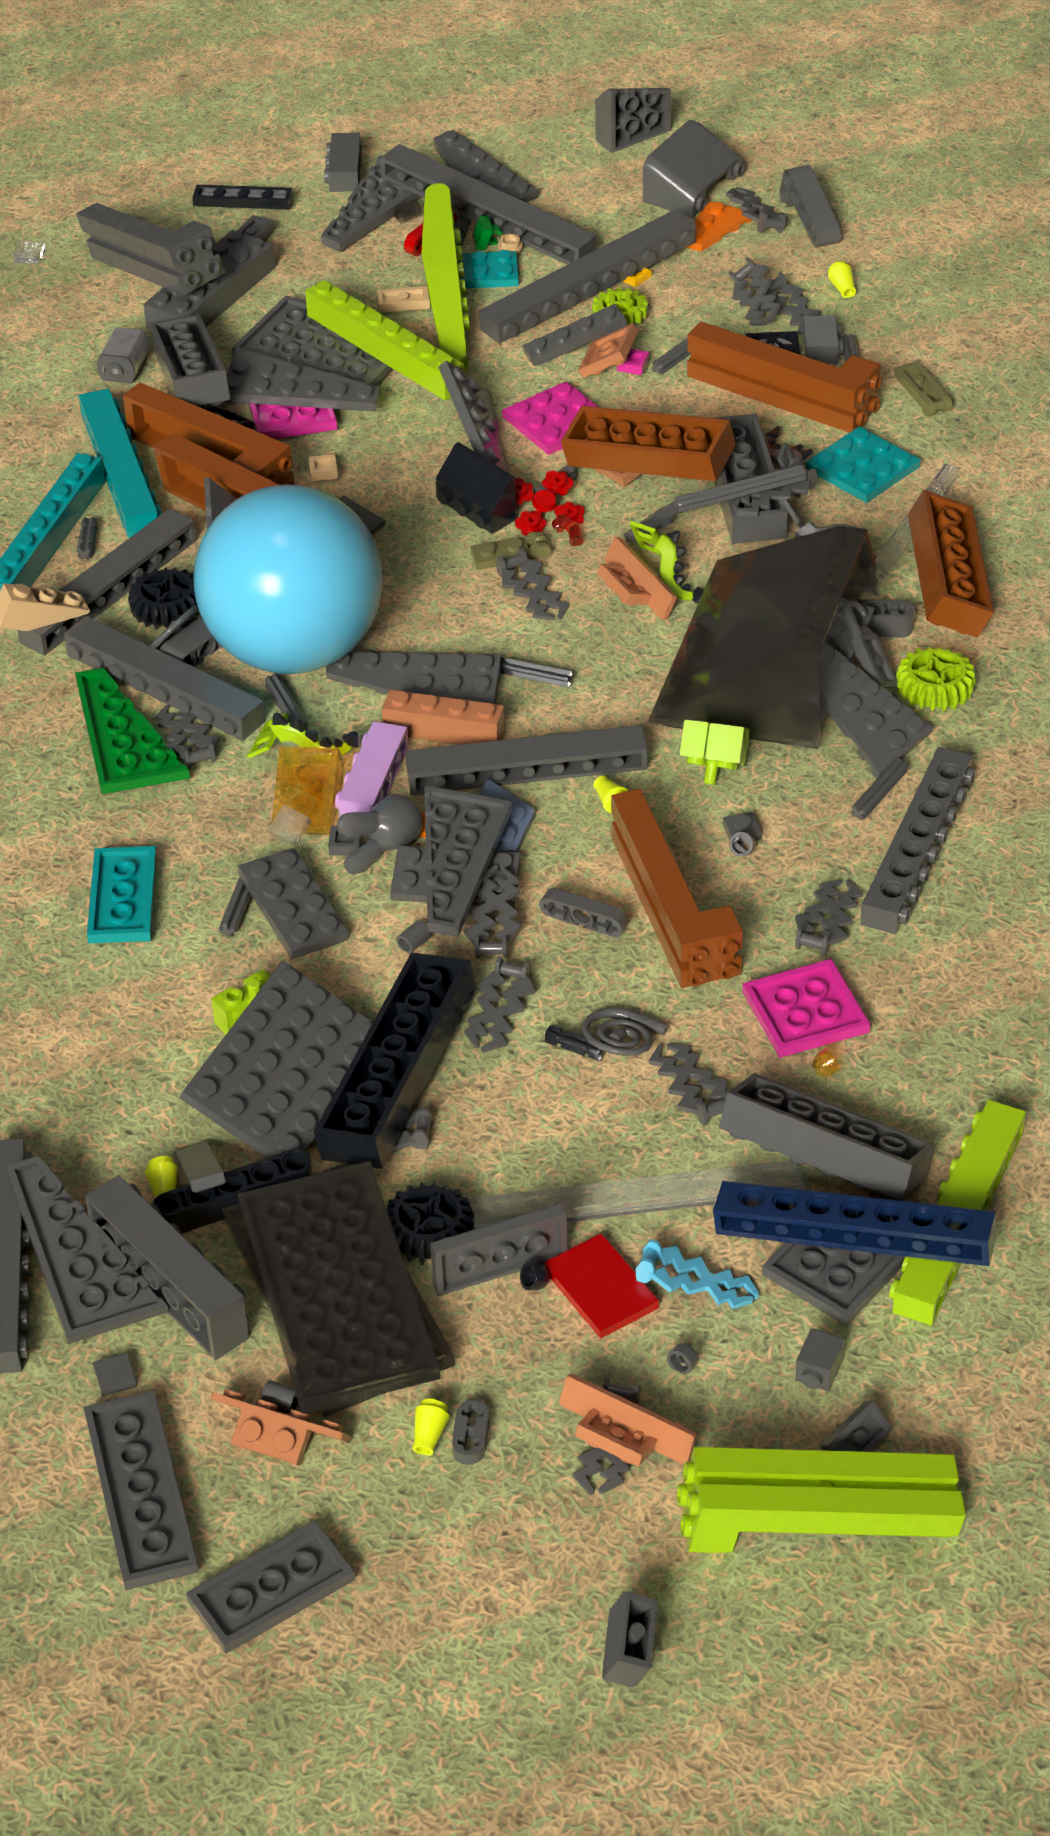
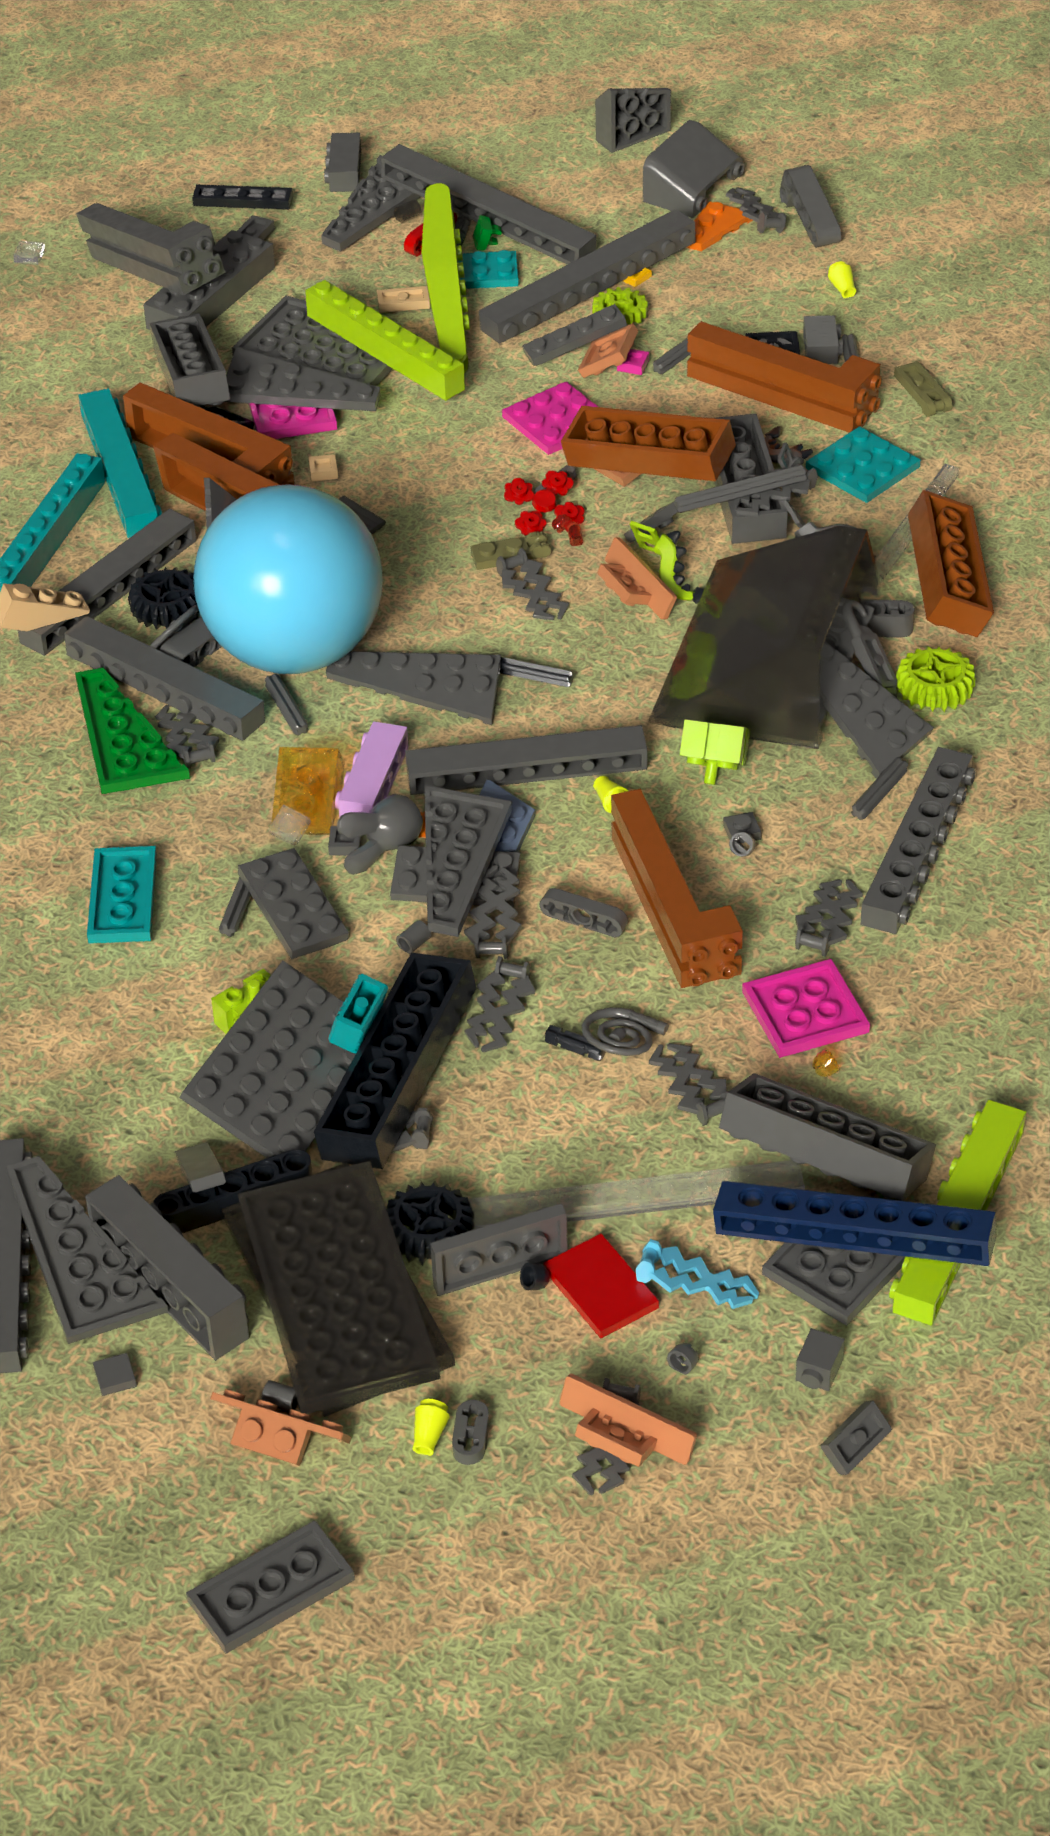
dark grey axle [77,517,97,559] -> none
dark grey plate [84,1390,199,1590] -> none
flat silver piece [97,327,149,384] -> none
neon yellow cone [145,1156,178,1198] -> none
lime piece [246,712,359,758] -> none
nougat brick [382,690,505,745] -> none
dark grey wing [434,130,538,203] -> none
black slope [436,442,516,534] -> none
dark grey wing [438,361,508,472] -> none
tan plate [498,234,523,254] -> none
dark grey brick [602,1591,659,1687] -> none
lime brick [676,1447,966,1553] -> none
dark grey piece [728,257,780,326] -> none
dark grey piece [765,272,821,334] -> none
none -> teal brick [328,974,388,1053]

